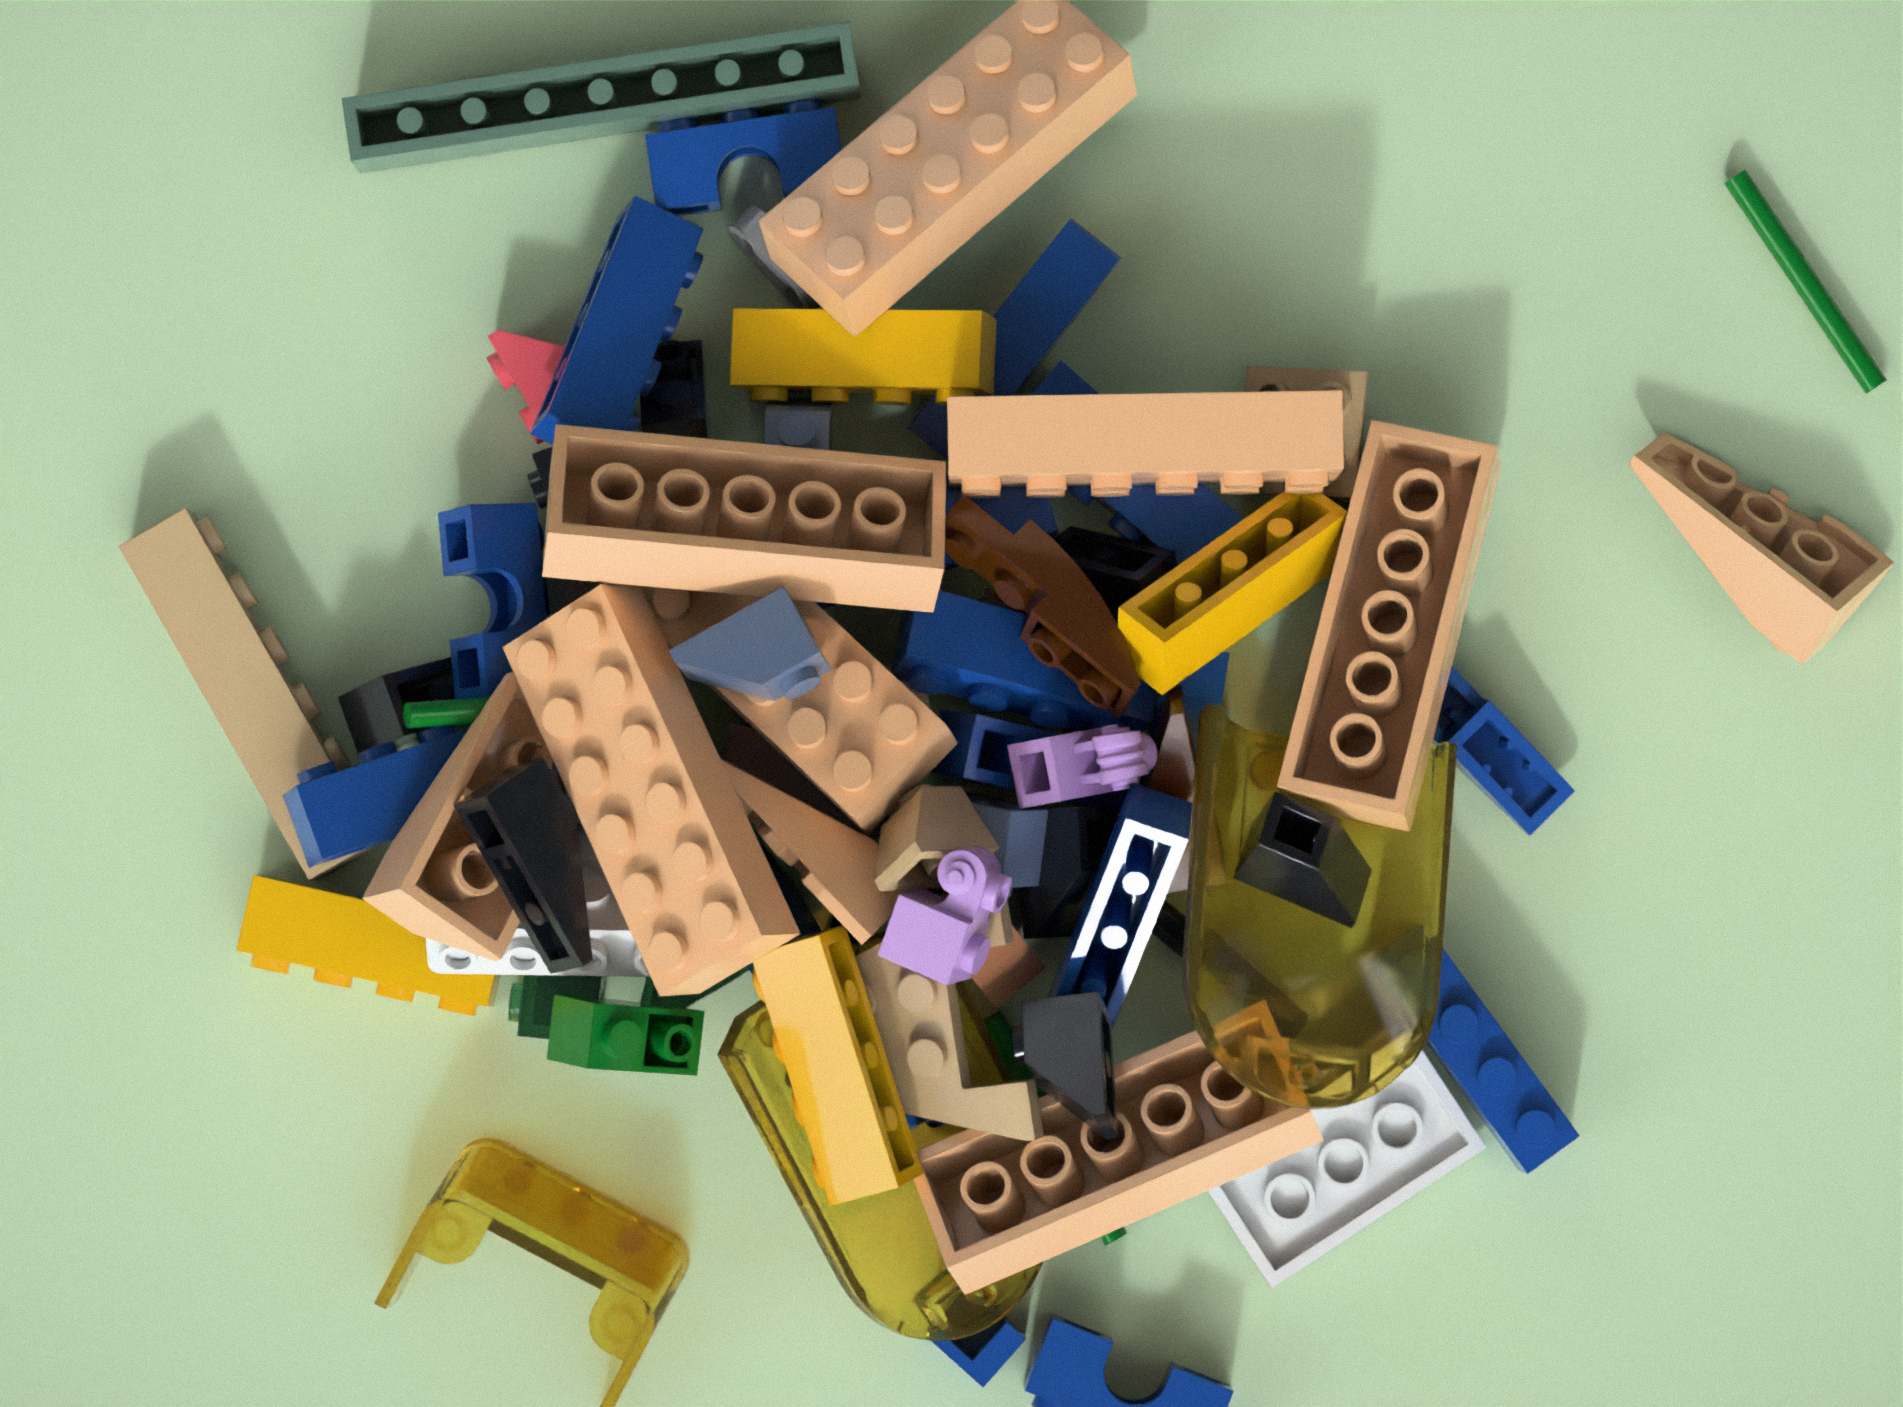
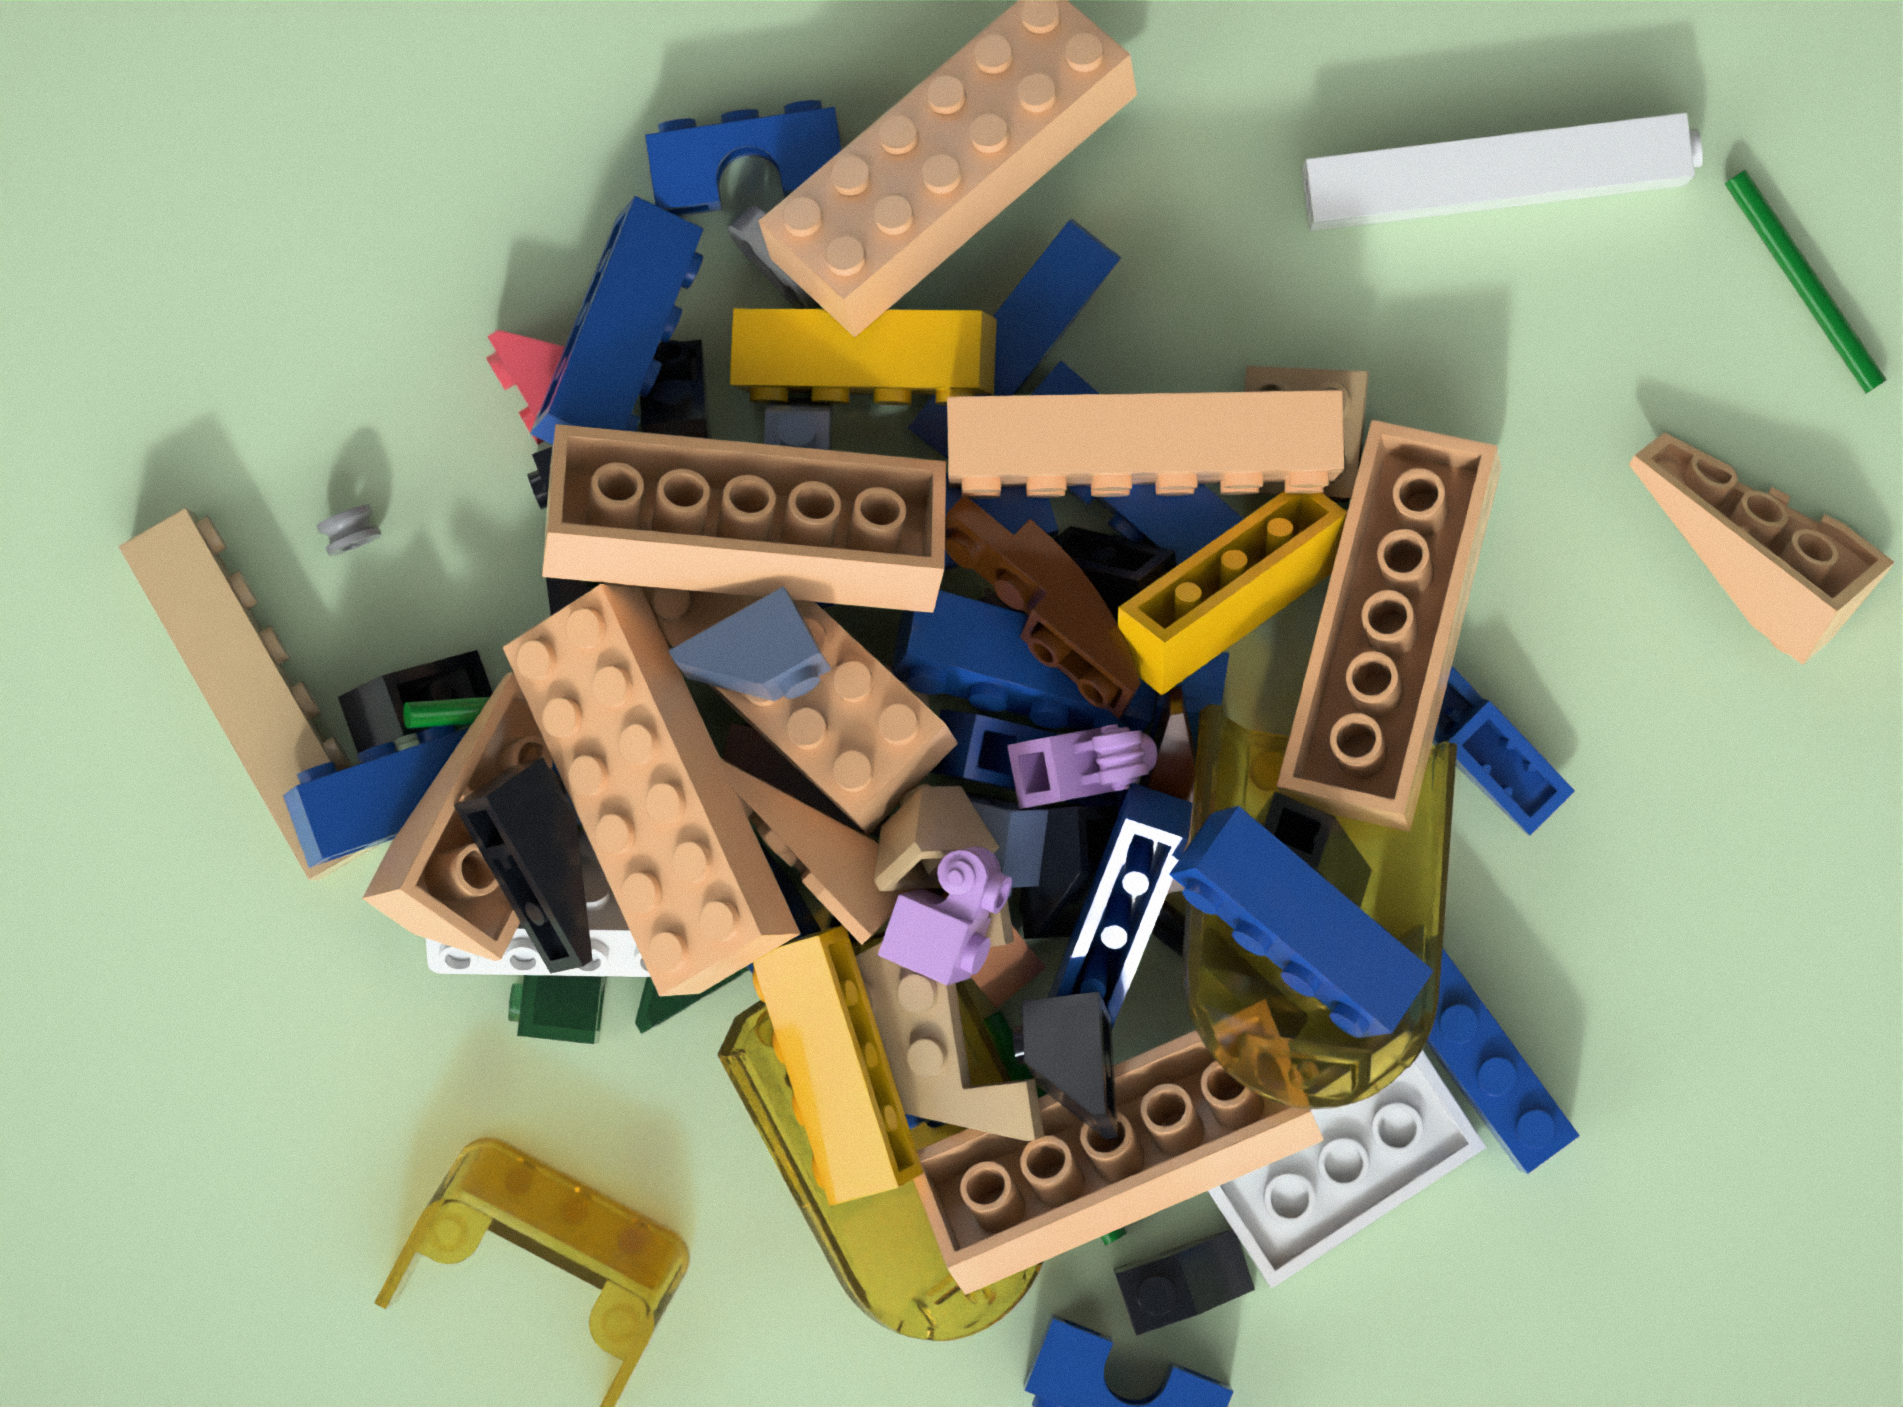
yellow brick [236,875,501,1016] -> none
sand green brick [342,21,861,174] -> none
blue arch [438,503,549,699] -> none
green slope [547,995,705,1076] -> none
blue panel [925,1290,1026,1387] -> none
none -> light grey bush [317,504,382,556]
none -> black slope [1113,1229,1255,1336]
none -> blue brick [1169,805,1434,1038]
none -> white brick [1302,113,1703,231]

